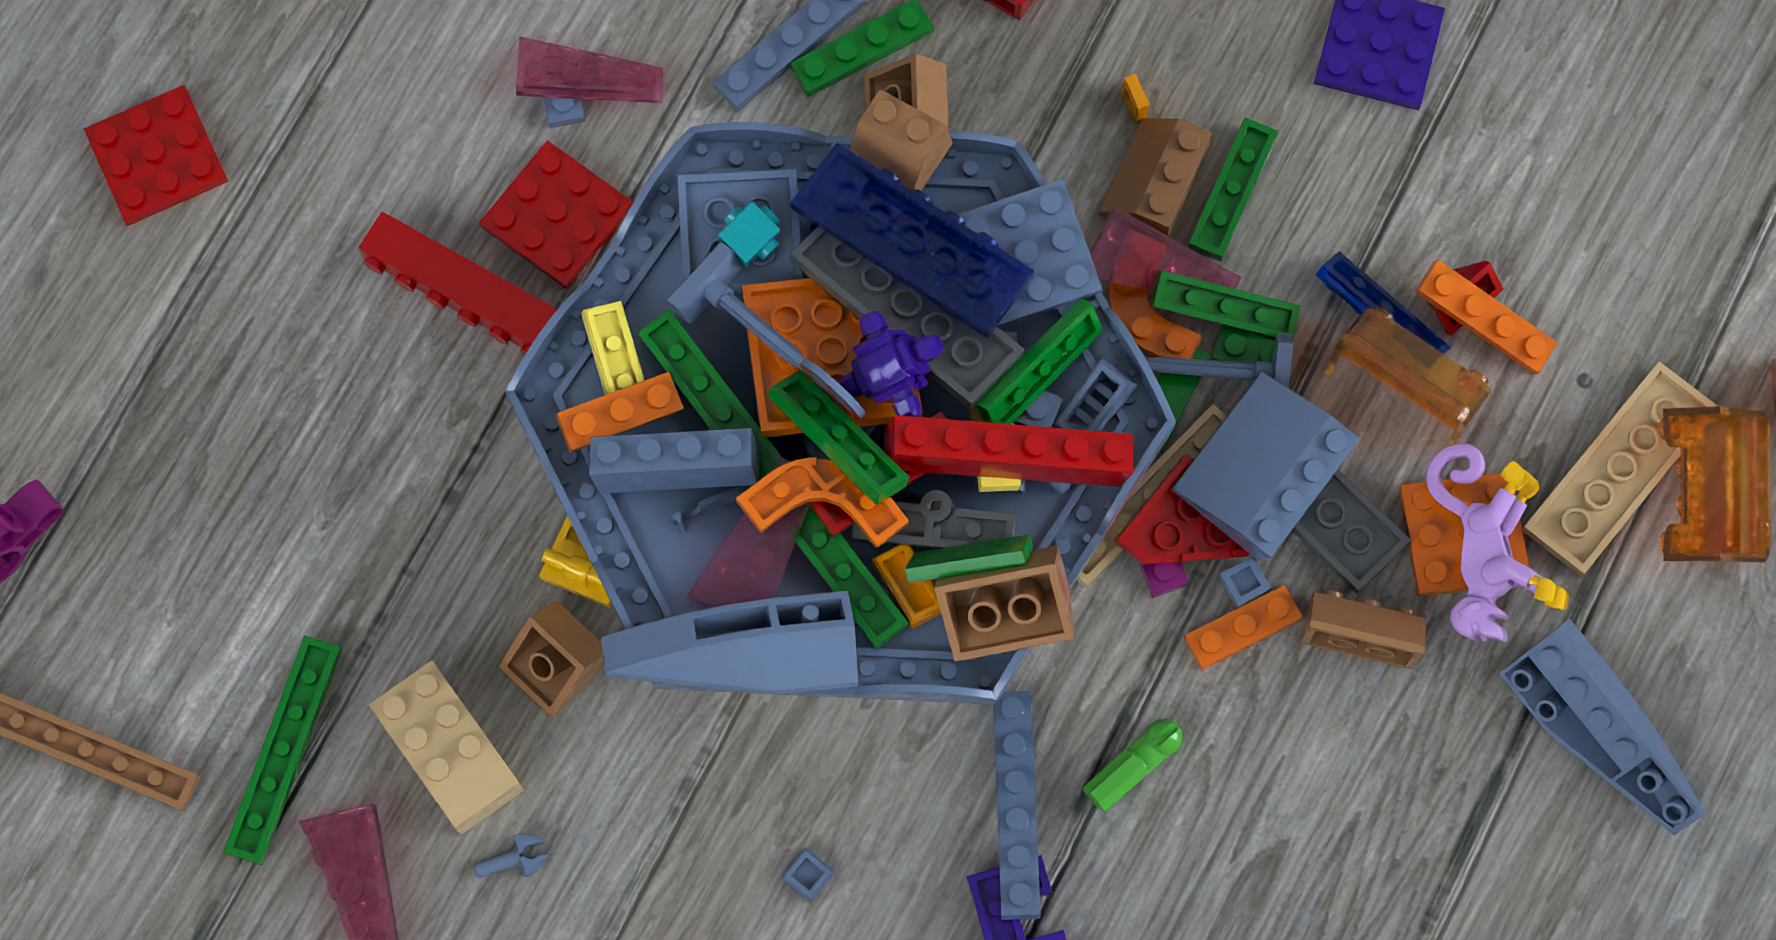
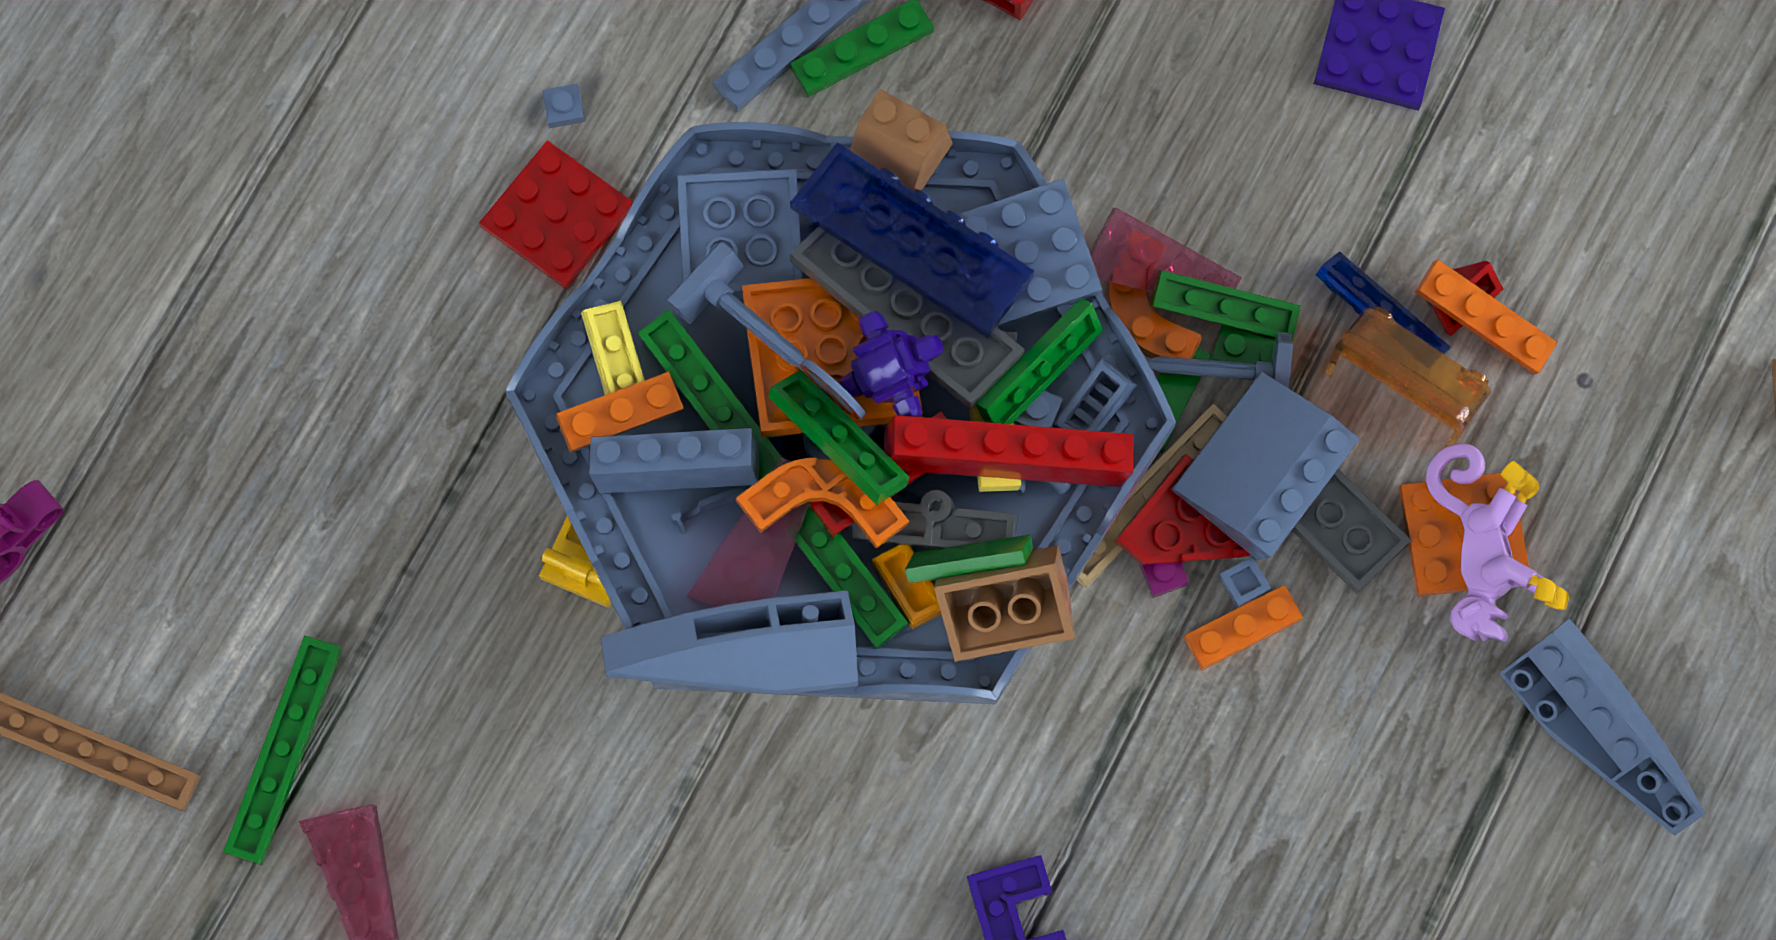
red plate [84,85,229,226] -> none
red brick [358,212,557,355] -> none
tan brick [368,660,524,835] -> none
sand blue bar [474,834,548,878] -> none
medium nougat slope [498,601,604,717] -> none
clear pink wing [516,36,663,103] -> none
teal brick [718,201,780,269] -> none
sand blue tile [781,847,835,903] -> none
medium nougat slope [864,53,949,131] -> none
sand blue plate [993,691,1041,920] -> none
bright green piece [1082,718,1183,814] -> none
medium nougat slope [1099,118,1212,242] -> none
light orange tile [1121,73,1150,122] -> none
green plate [1187,117,1278,262] -> none
medium nougat slope [1300,590,1426,669] -> none
tan plate [1522,361,1719,577] -> none
clear orange windscreen [1660,406,1771,563] -> none

